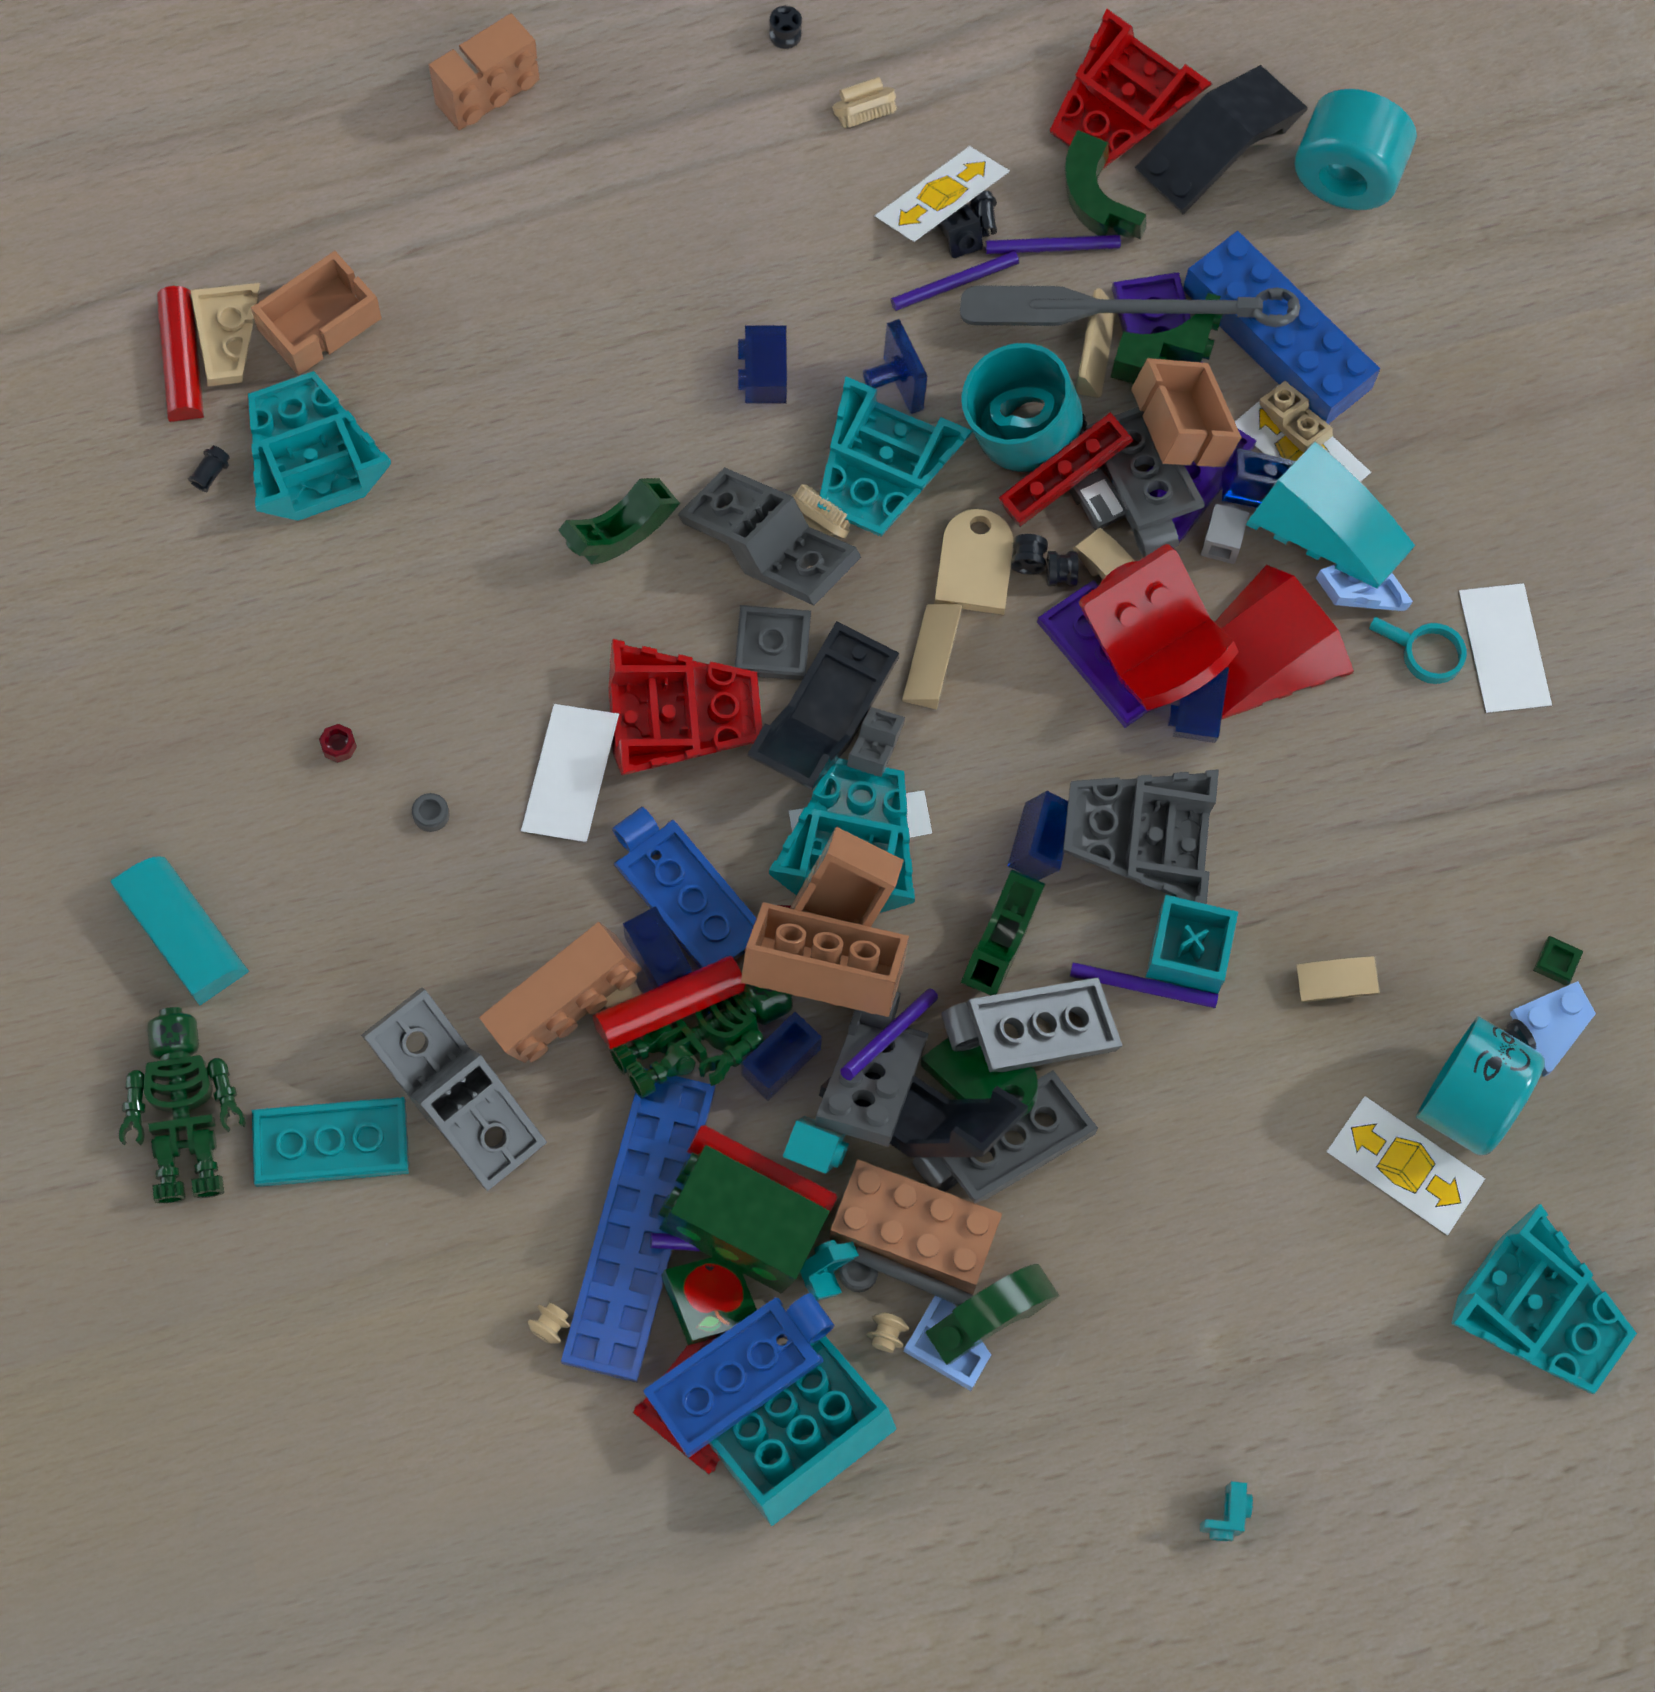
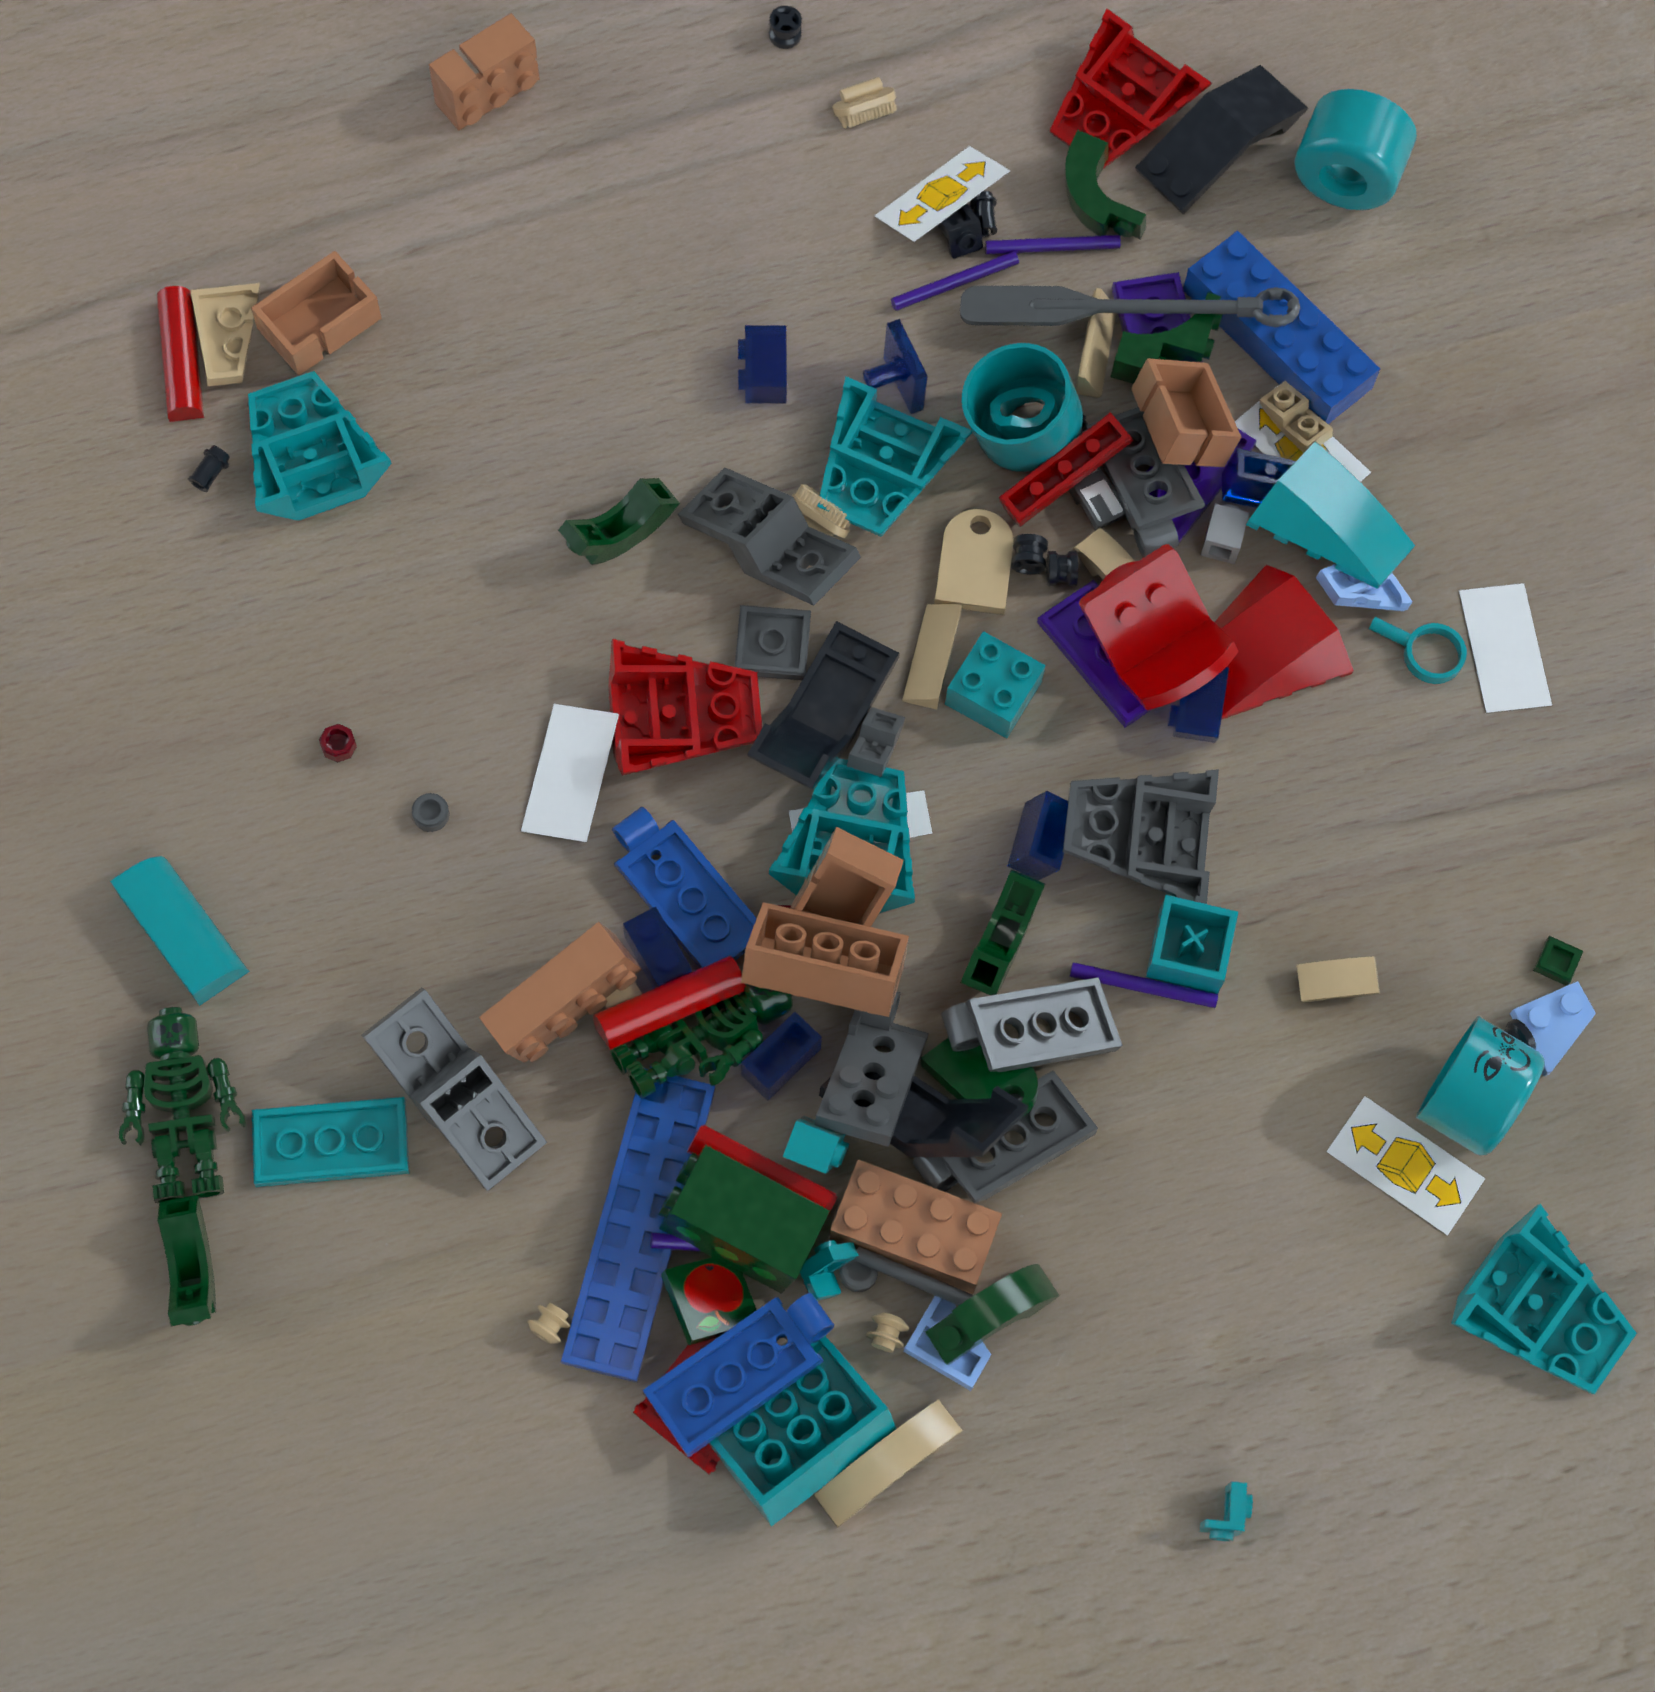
dark purple bar [840,988,938,1080] -> none
none -> dark green arch [157,1194,216,1327]
none -> tan slope [814,1399,962,1528]
none -> teal brick [945,631,1046,739]

